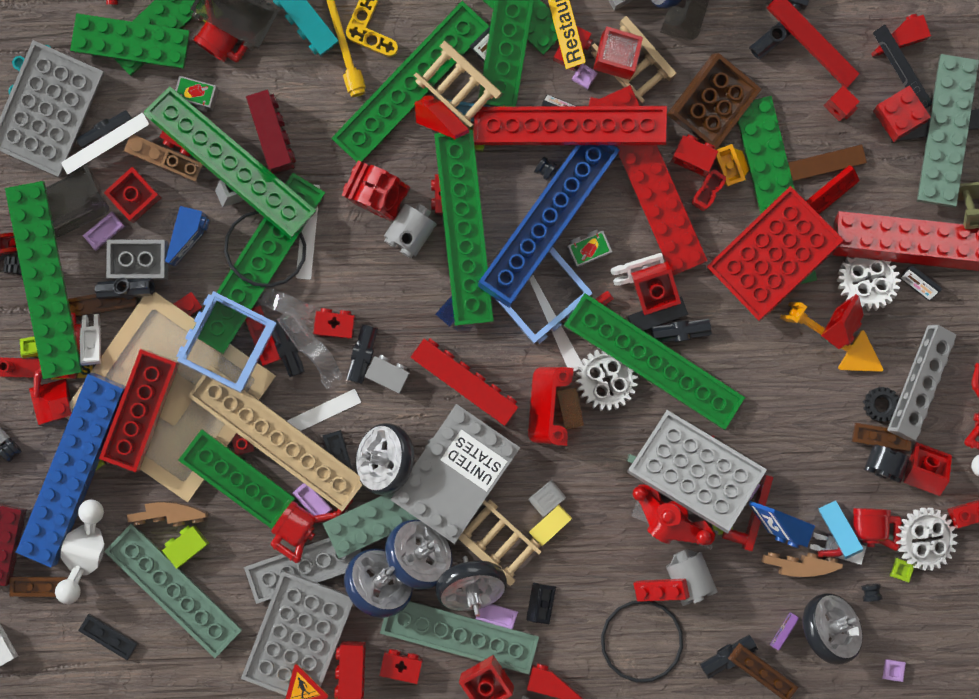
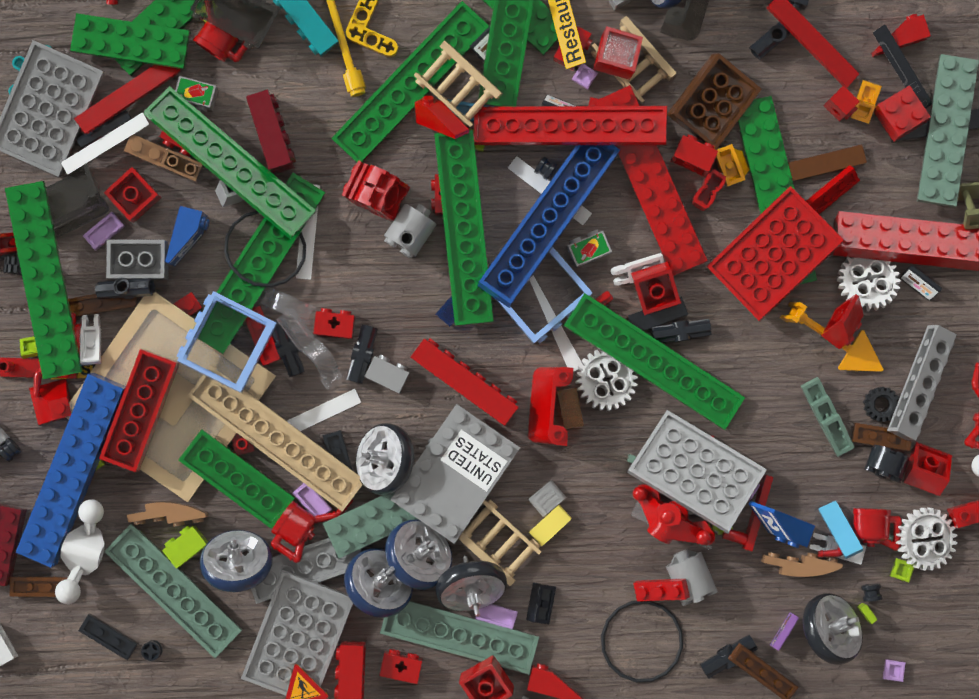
none -> red tile [74,65,180,135]
none -> black wheel [141,640,163,661]
none -> flat silver wheel [200,530,272,592]
none -> white sticker [508,157,592,225]
none -> sand green slope [801,377,855,457]
none -> light orange slope [851,80,882,124]
none -> lime tile [857,603,877,624]

